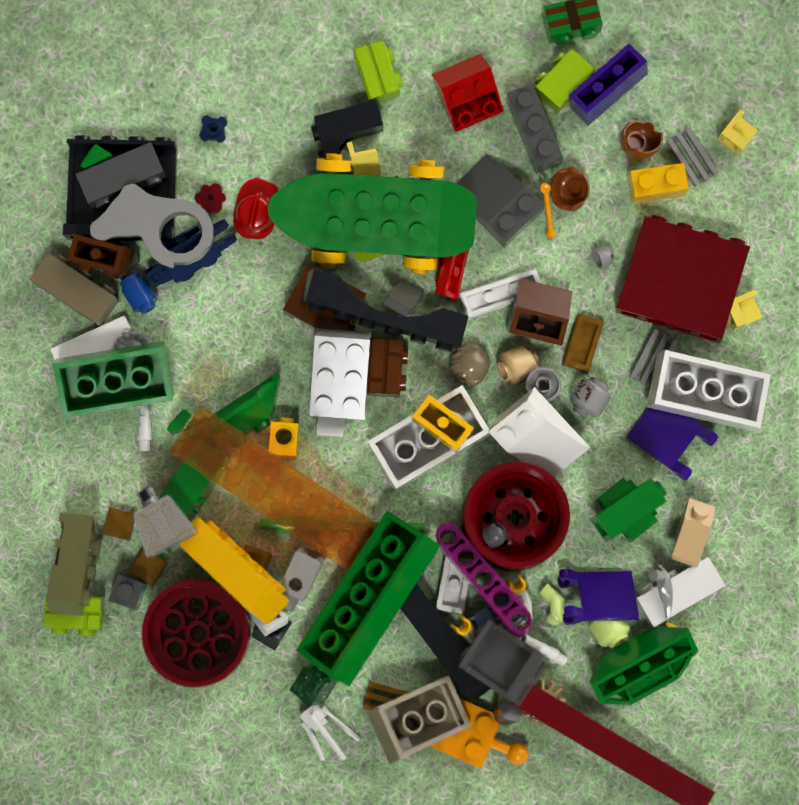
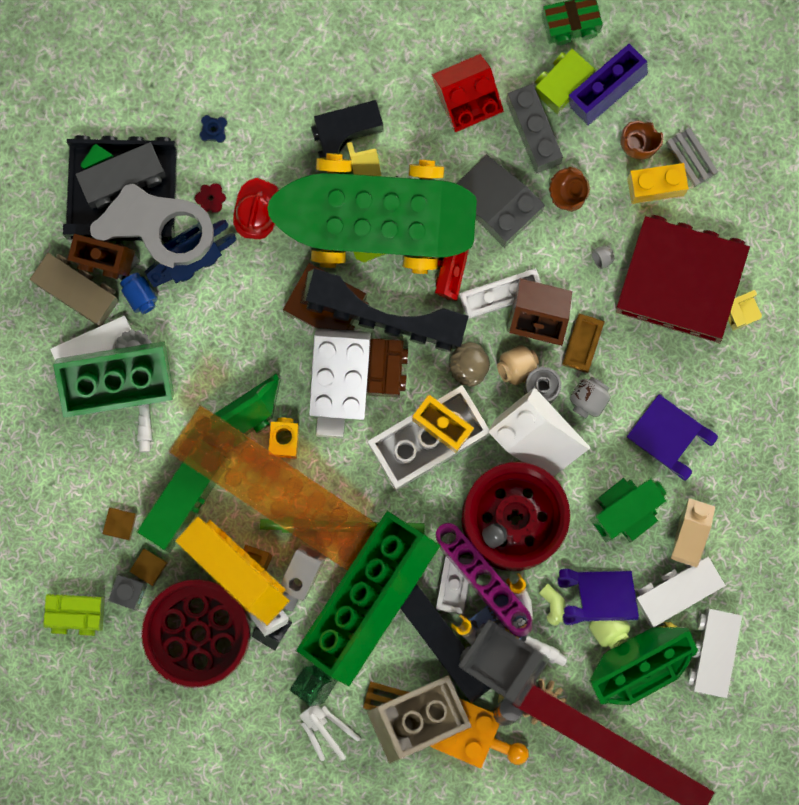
olive wedge [46,512,101,616] -> none
light grey torso [133,486,198,559] -> none
green slope [167,409,200,435] -> none
lime brick [353,40,403,103] -> none
dark grey tile [383,279,424,317] -> none
light orange hinge [539,183,556,239] -> none
light grey tile [630,329,679,388] -> none
white brick [647,350,771,431] -> none
light grey bar [648,565,673,618] -> none
light yellow panel [717,109,757,156] -> none
none -> white brick [687,609,742,698]

